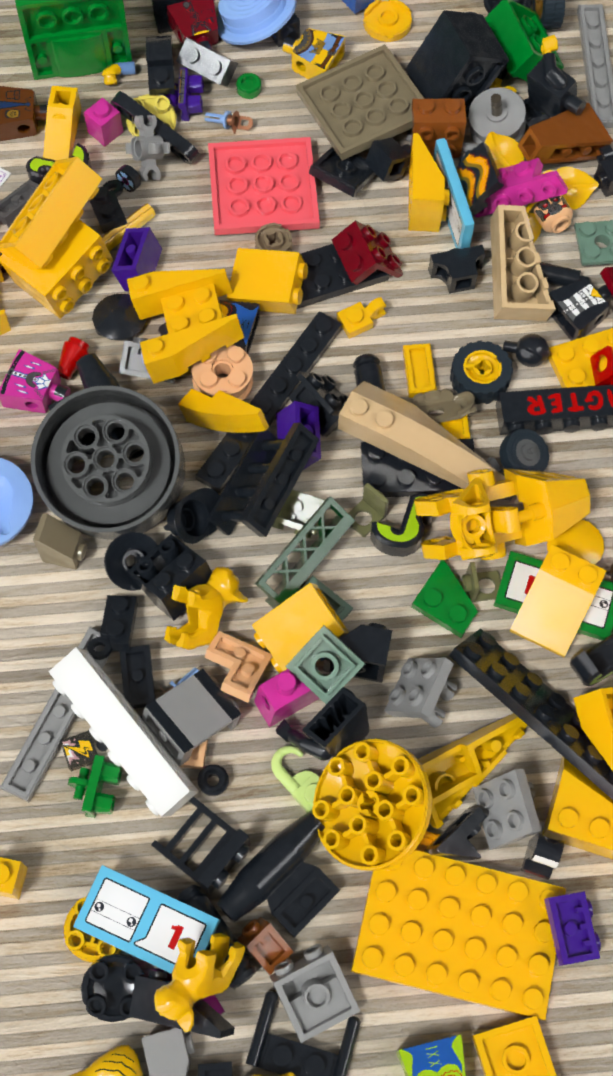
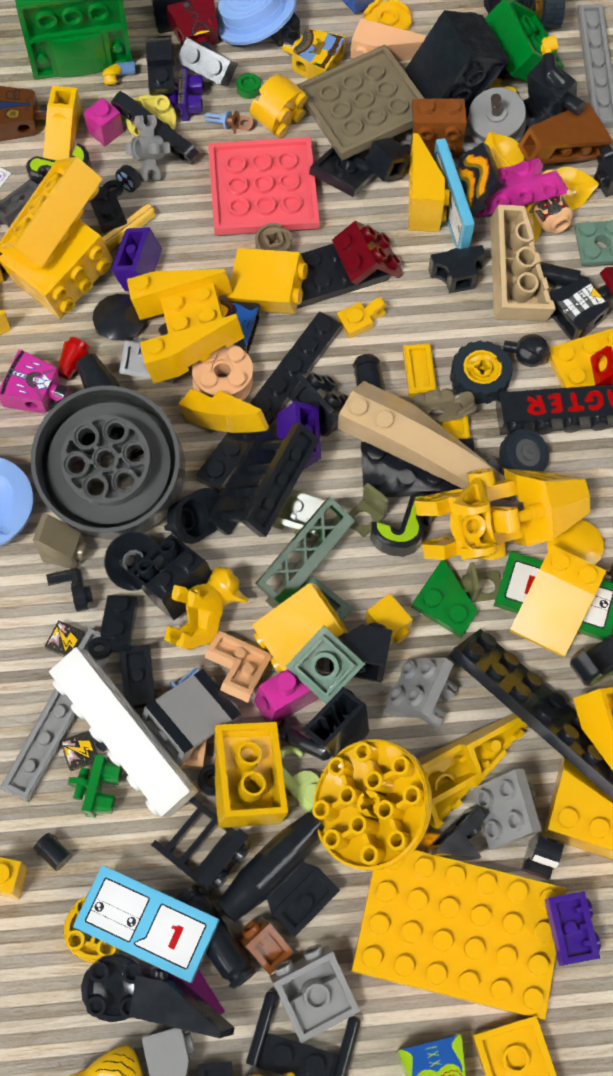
yellow animal [154,933,245,1032] -> none
none -> black piece [33,832,72,871]
none -> tile [45,620,86,657]
none -> black plate [46,568,93,612]
none -> yellow slope [214,722,288,828]
none -> yellow brick [250,74,308,138]
none -> light nougat slope [350,18,426,62]
none -> yellow brick [365,593,413,645]

